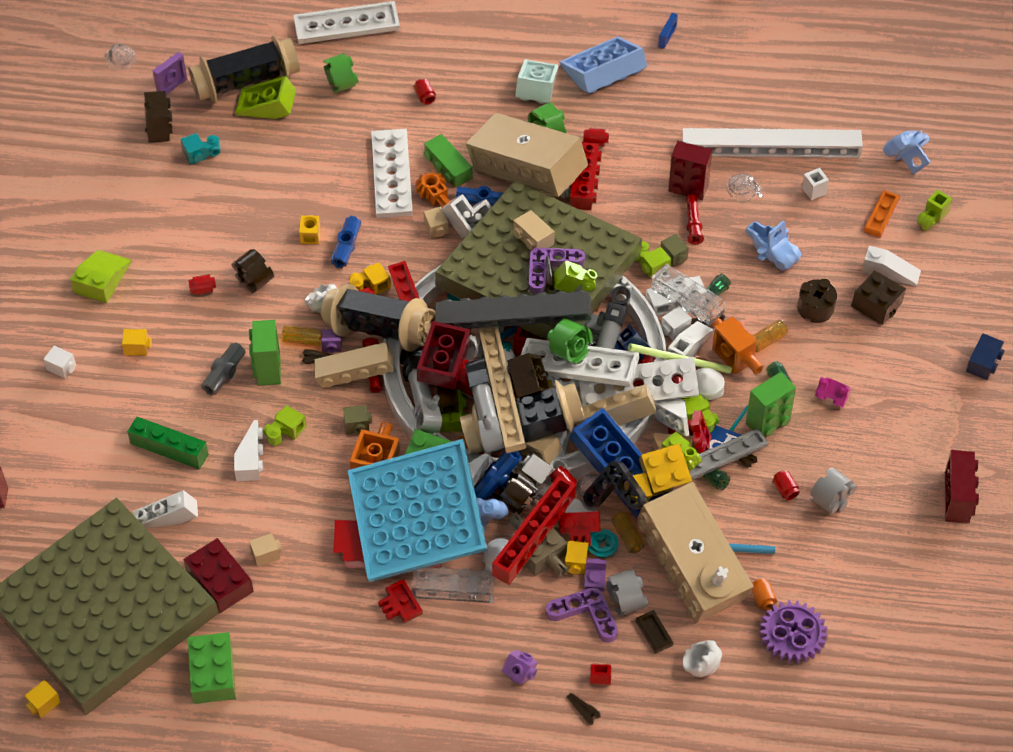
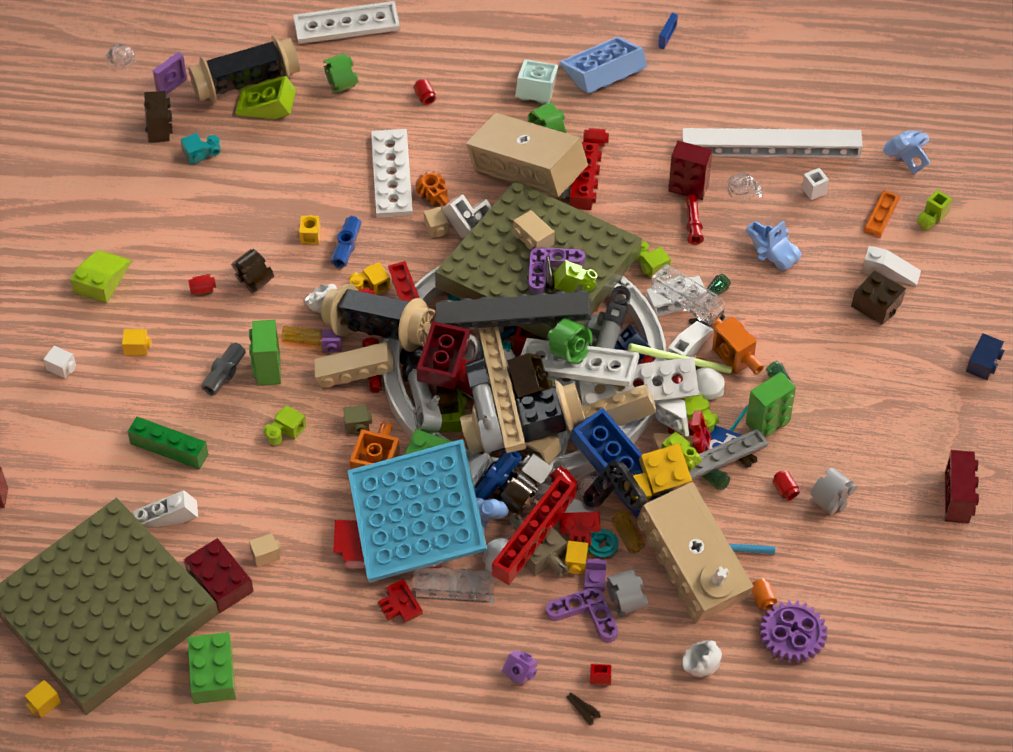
white slope [234,420,263,481] -> none
dark brown piece [302,349,334,364] -> none
bright green brick [423,134,473,188] -> none
blue piece [456,186,504,207] -> none
dark brown tile [636,610,674,654] -> none
olive brick [660,234,689,267] -> none
white brick [661,306,692,340] -> none
clear yellow axle [753,320,788,352] -> none
dark brown brick [797,279,837,323] -> none
dark pink piece [815,377,851,408] -> none

